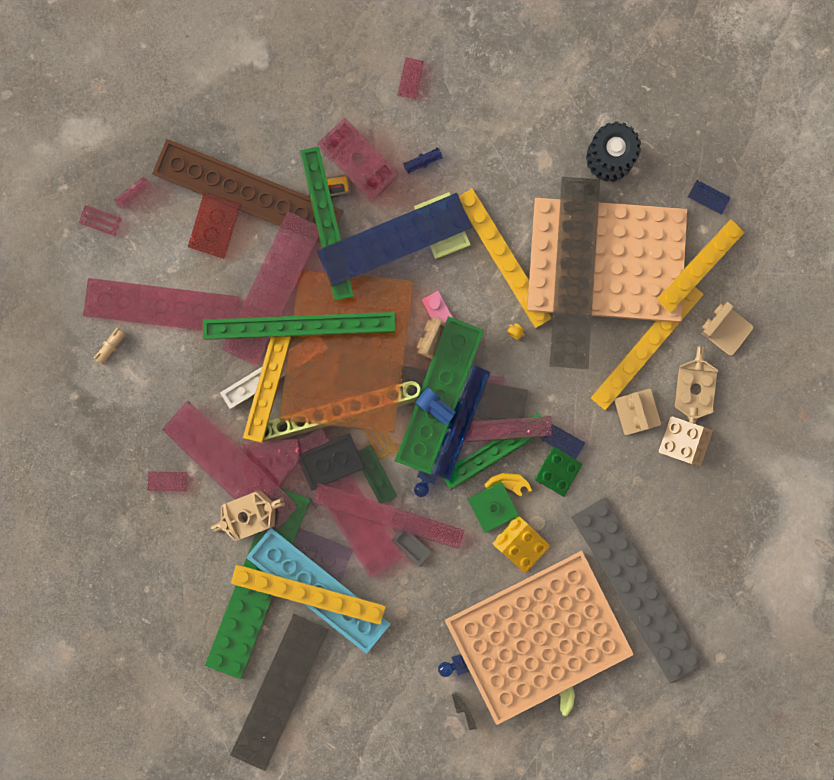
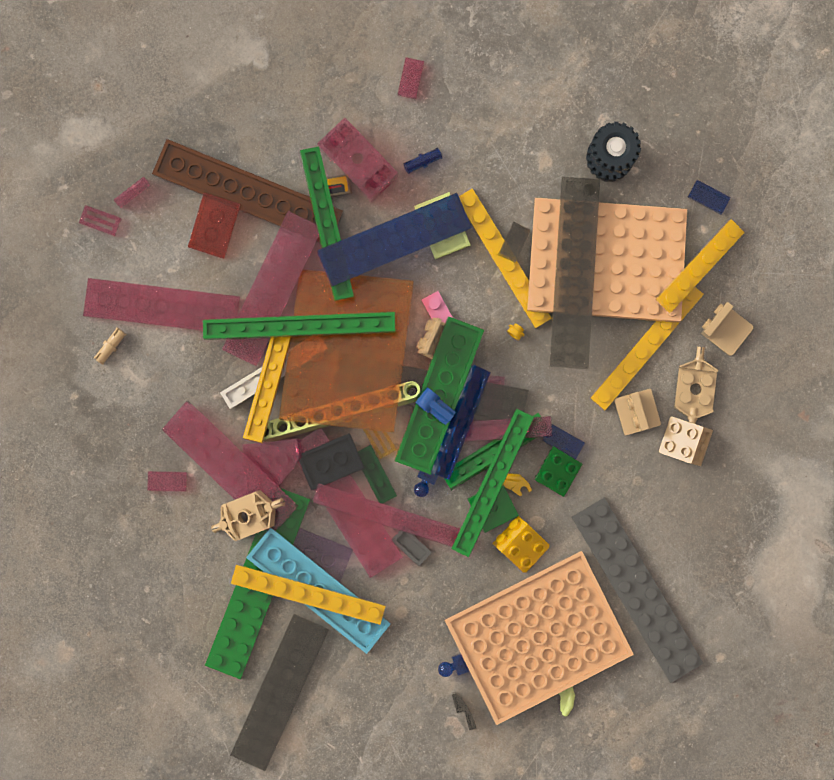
none -> green plate [451,409,534,557]
none -> clear smoke slope [498,222,530,263]

